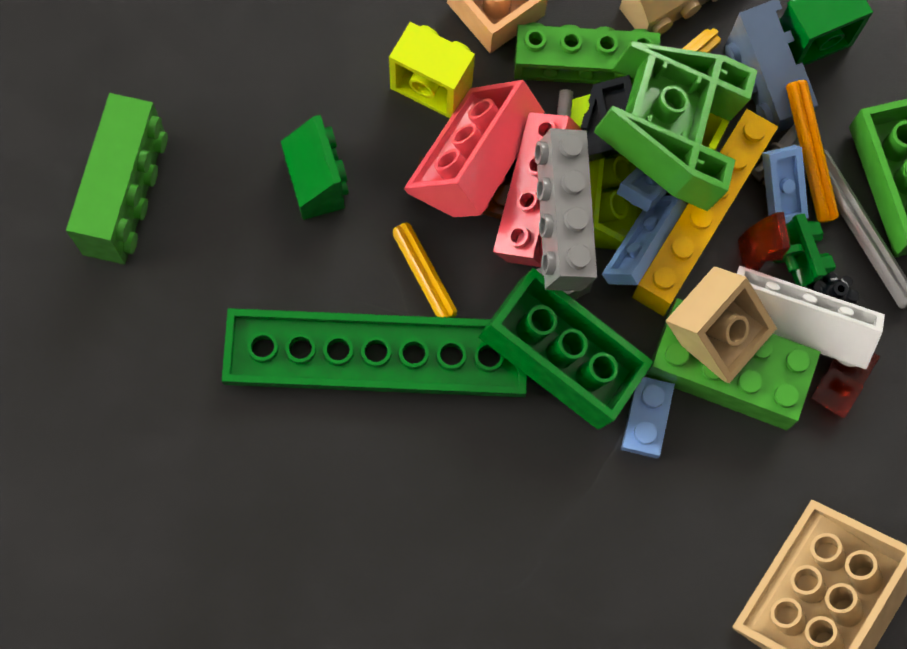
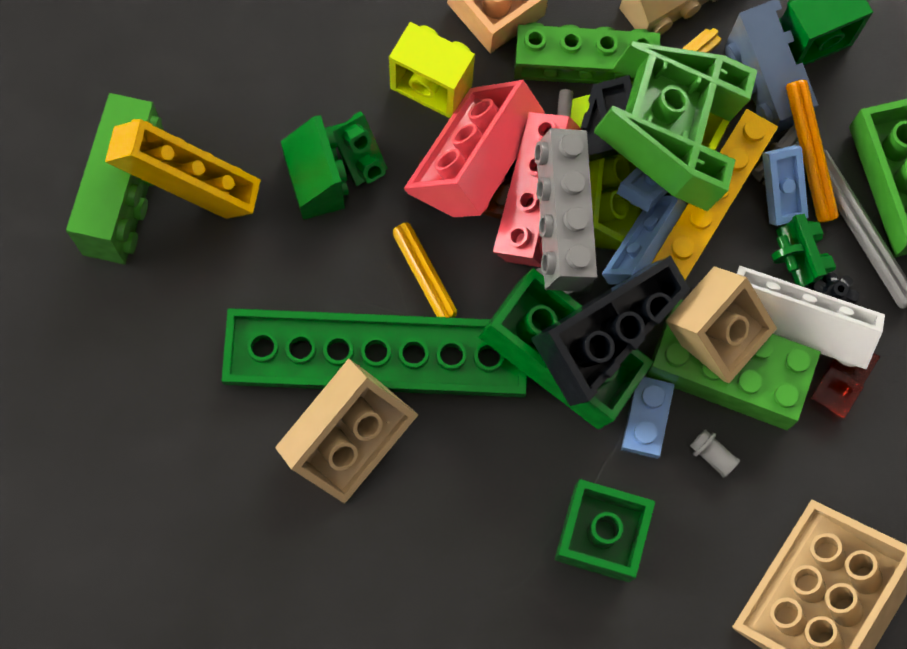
clear red slope [738,212,790,272] -> none
none -> yellow brick [105,119,261,219]
none -> tan slope [275,359,418,504]
none -> green hips [332,111,388,186]
none -> black wedge [531,256,690,406]
none -> green brick [554,479,656,583]
none -> light grey pin [690,429,740,478]

